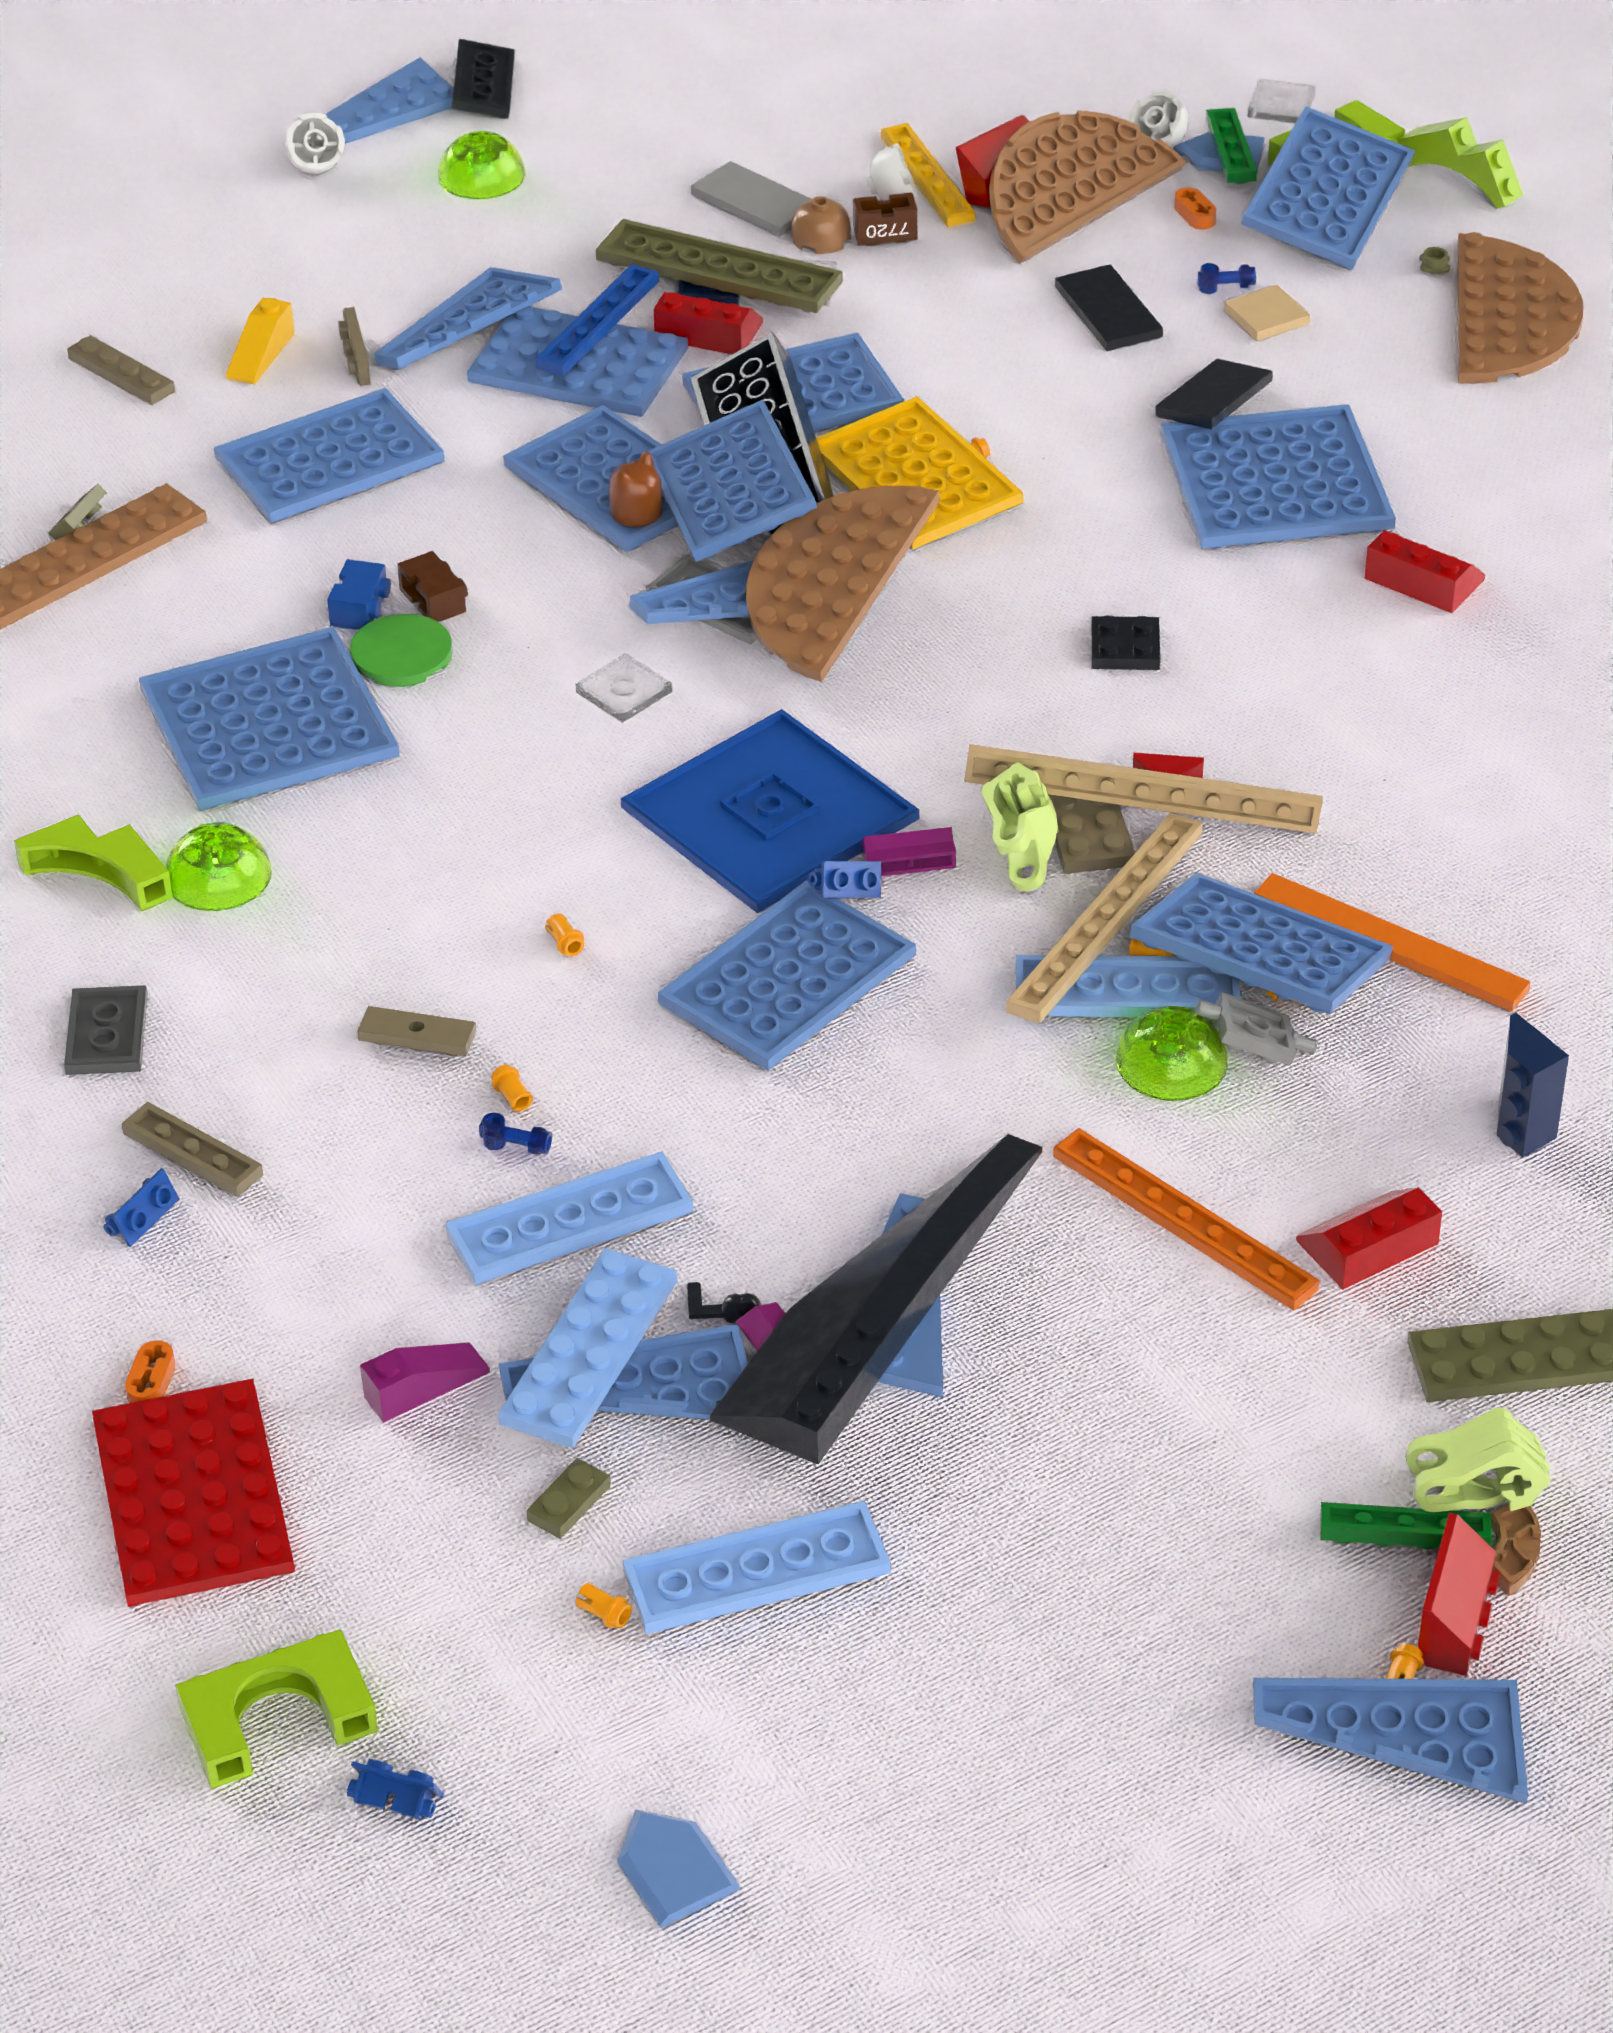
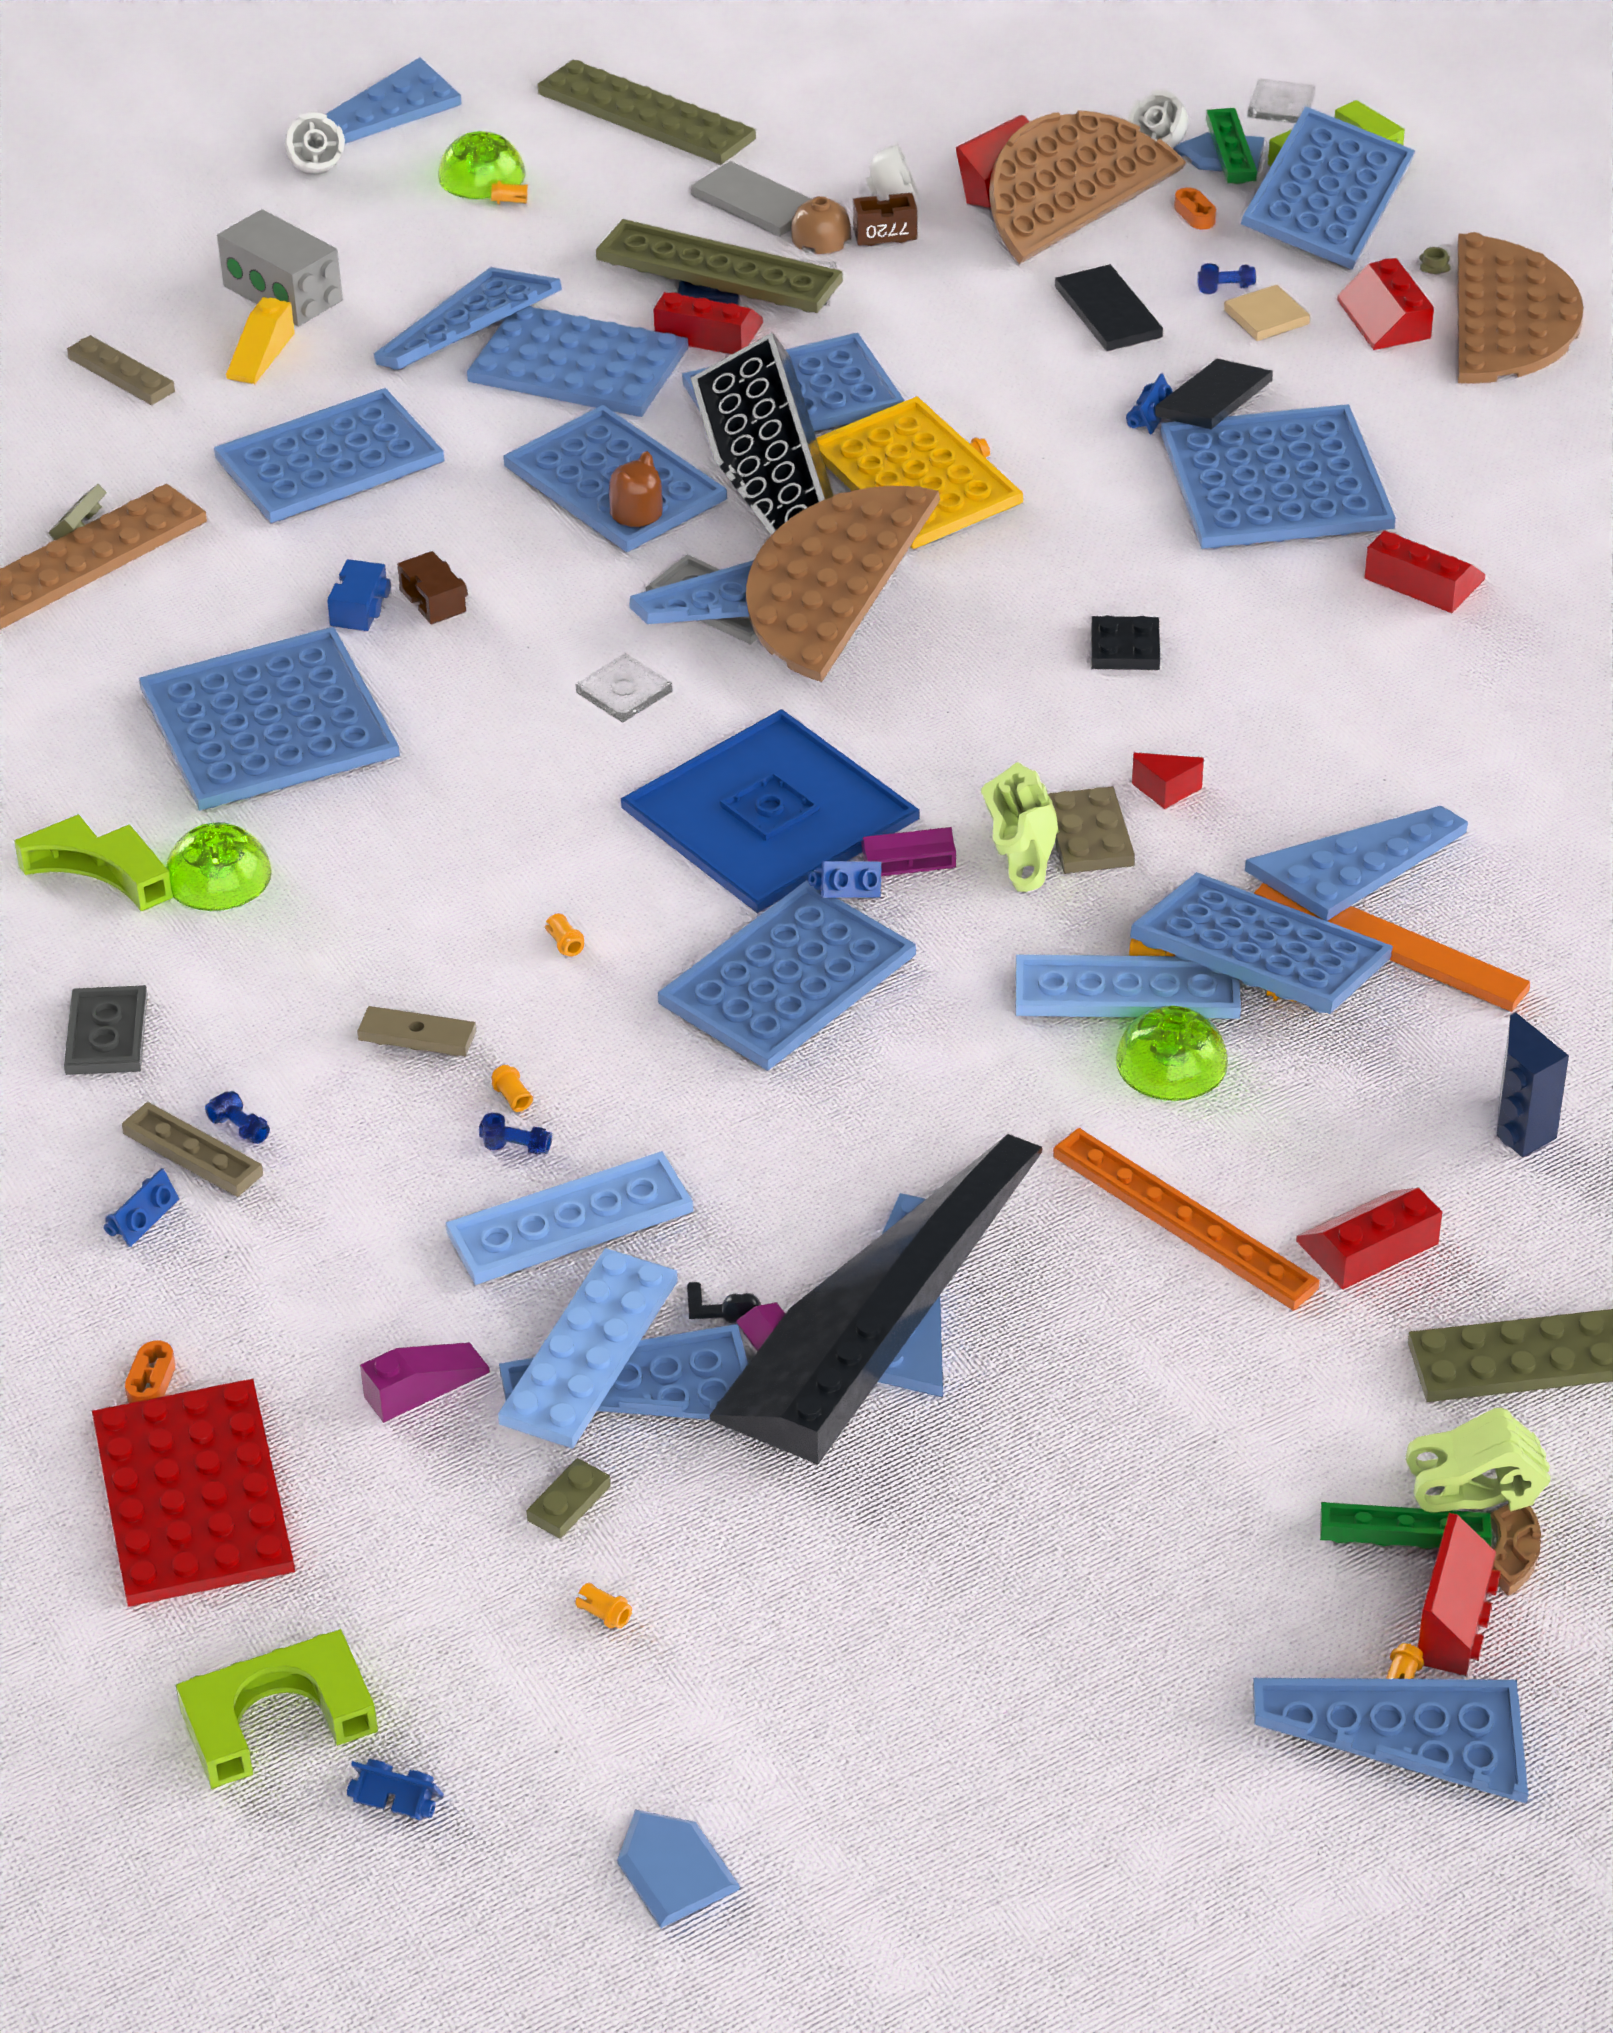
dark tan tile [338,307,371,386] -> none
bright green tile [350,614,453,687] -> none
black tile [451,39,515,119] -> none
blue plate [536,264,659,377] -> none
light blue plate [623,1501,891,1634] -> none
medium blue plate [648,399,818,562] -> none
yellow tile [881,123,975,227] -> none
tan plate [964,744,1323,834] -> none
tan plate [1006,813,1203,1024] -> none
light grey plate [1194,992,1318,1066] -> none
lime arch [1398,117,1523,208] -> none
none -> clear blue bar [205,1091,270,1144]
none -> light grey brick [217,209,343,327]
none -> light orange pin [491,180,528,205]
none -> olive plate [537,59,756,165]
none -> blue hinge [1126,373,1173,435]
none -> medium blue wing [1244,806,1468,921]
none -> slope [1337,258,1434,350]

